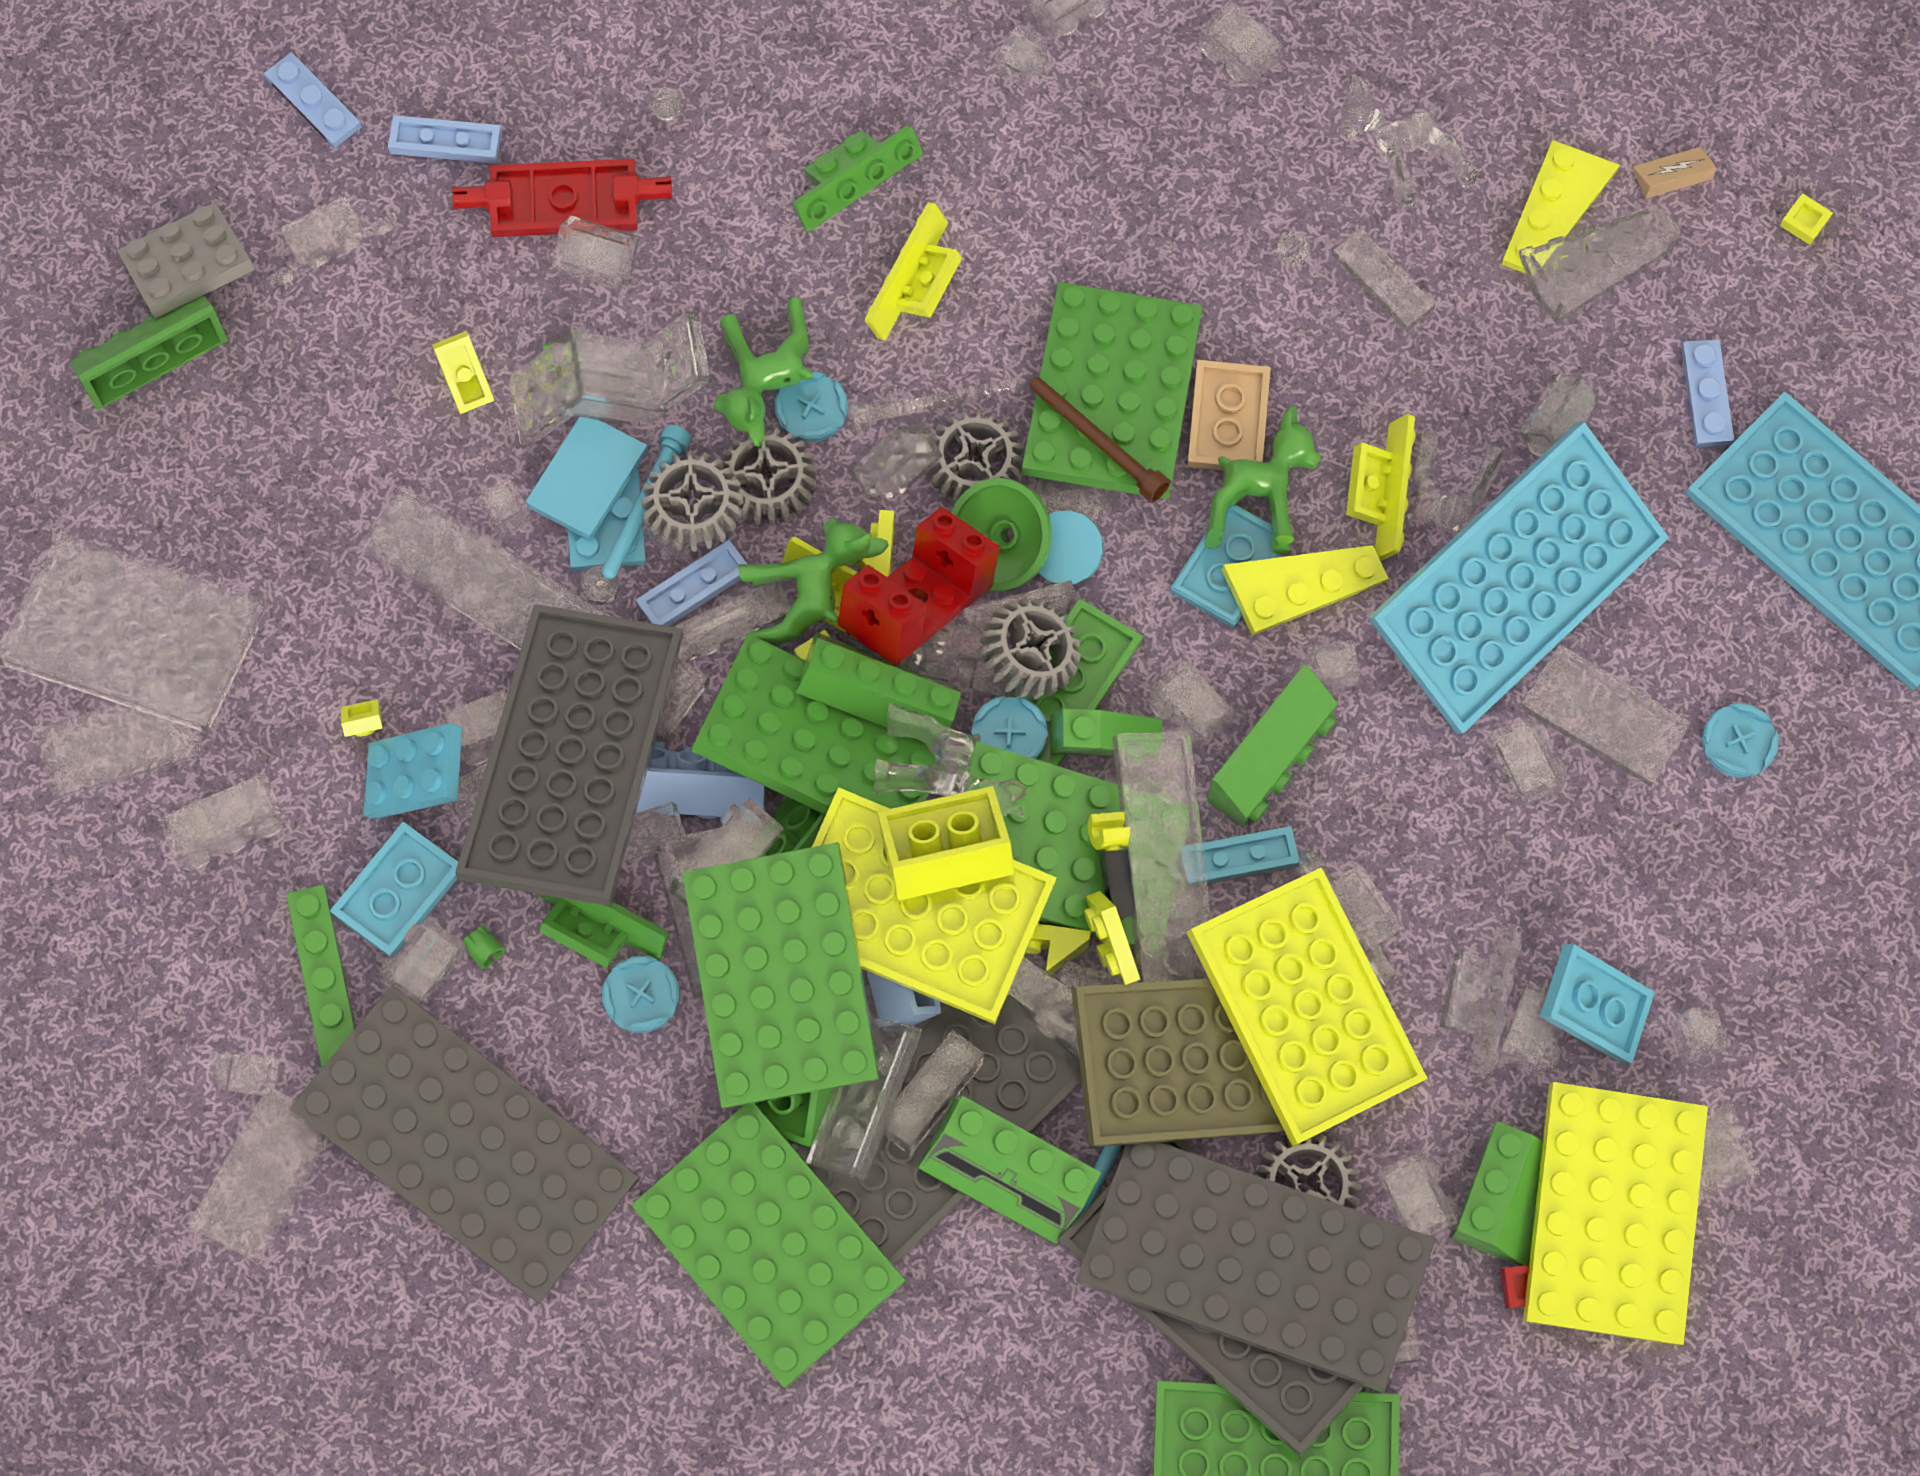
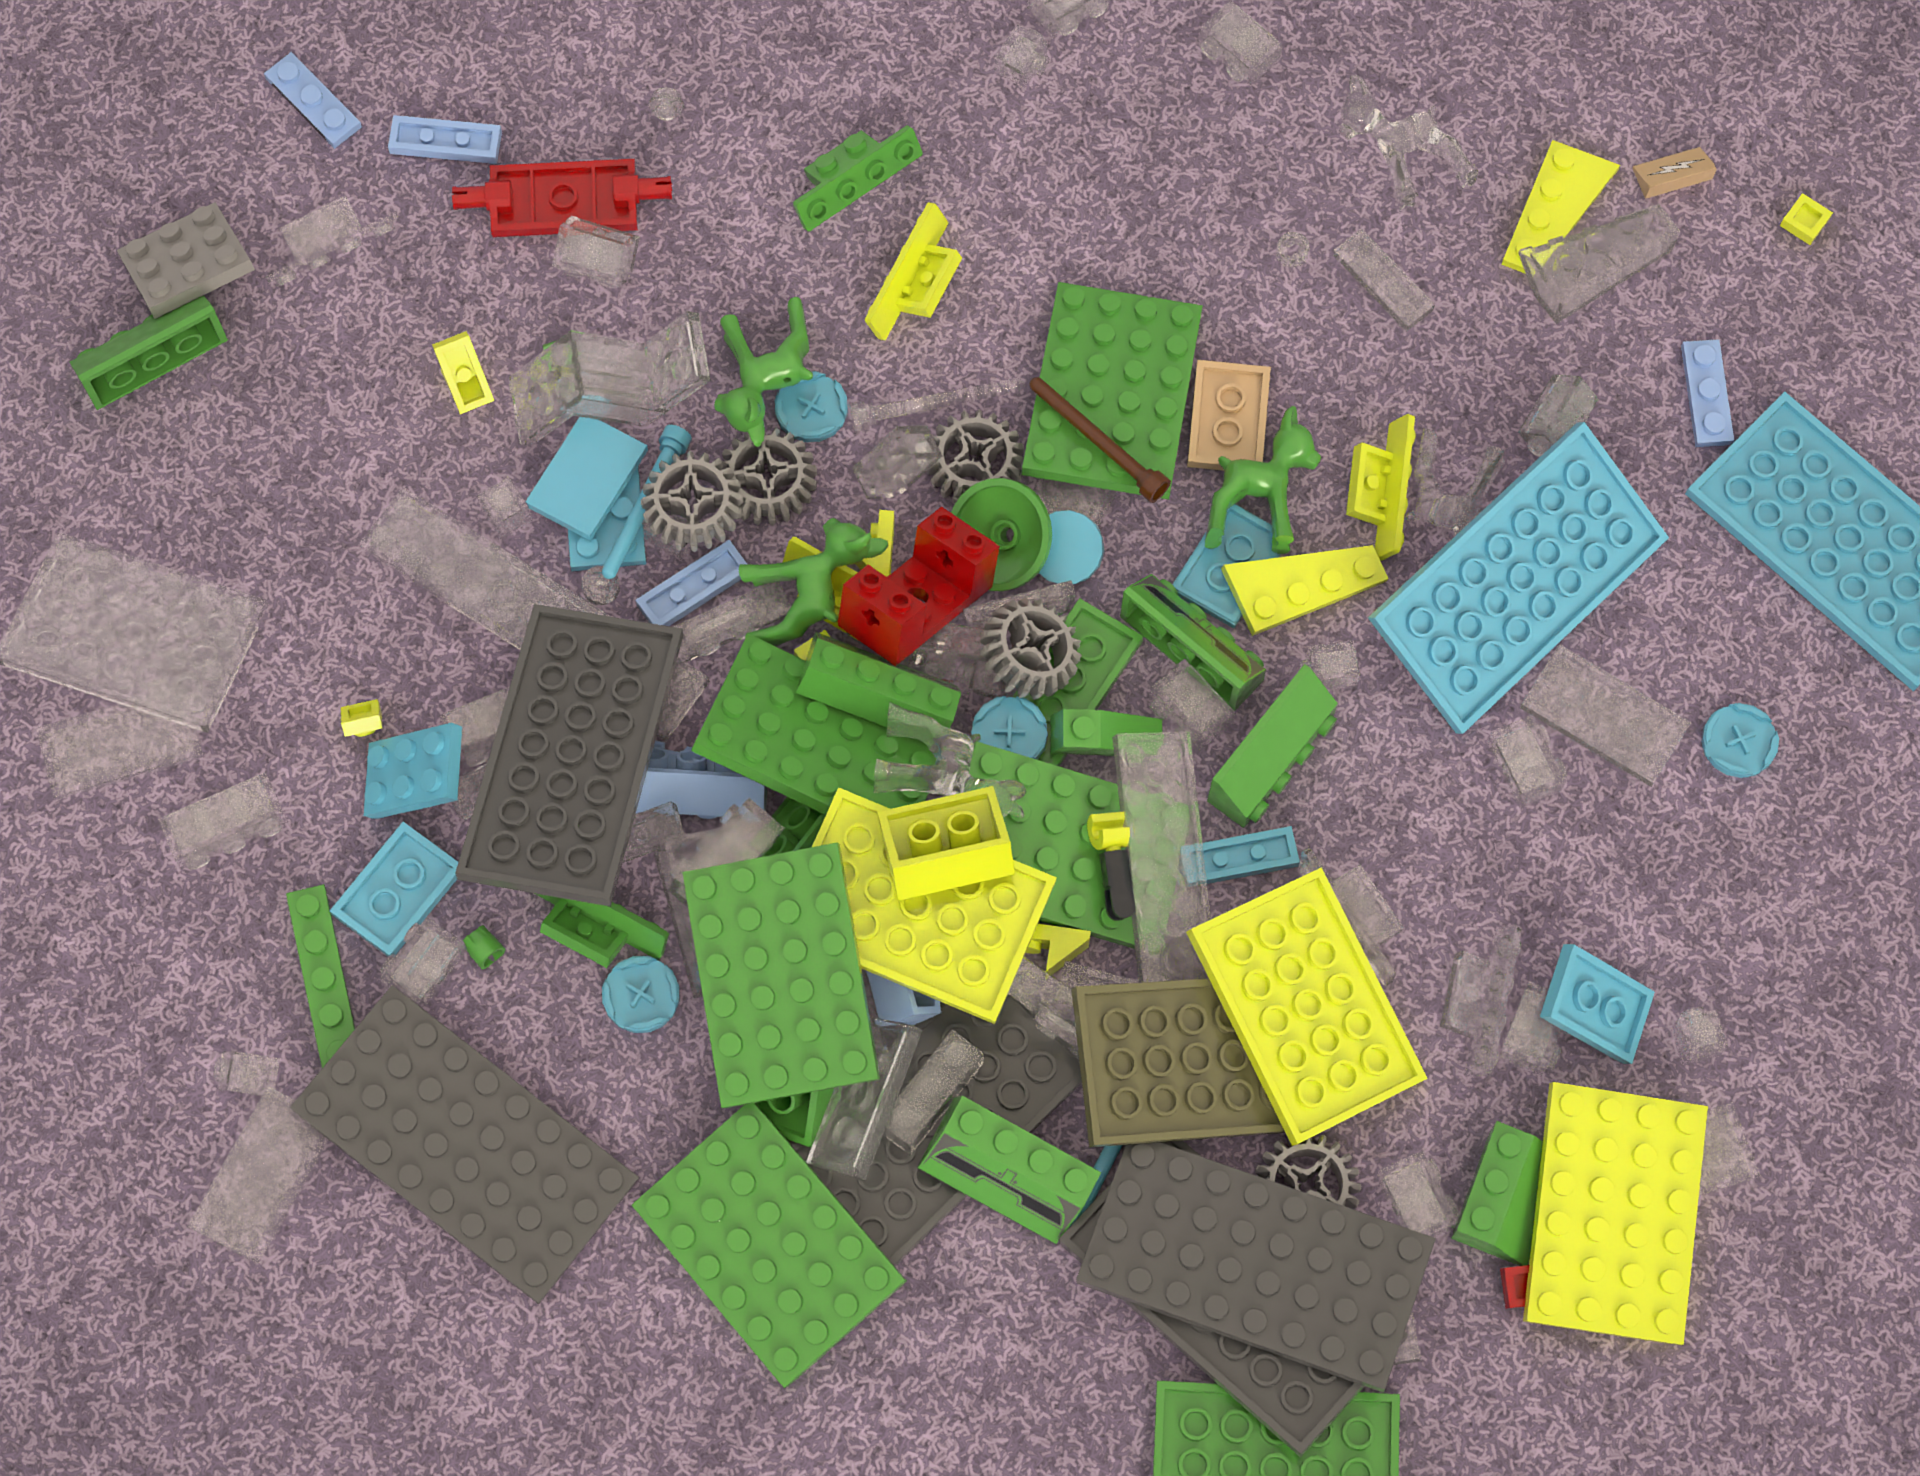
neon yellow plate [1084,891,1140,985] -> none
none -> bright green slope [1120,574,1266,712]

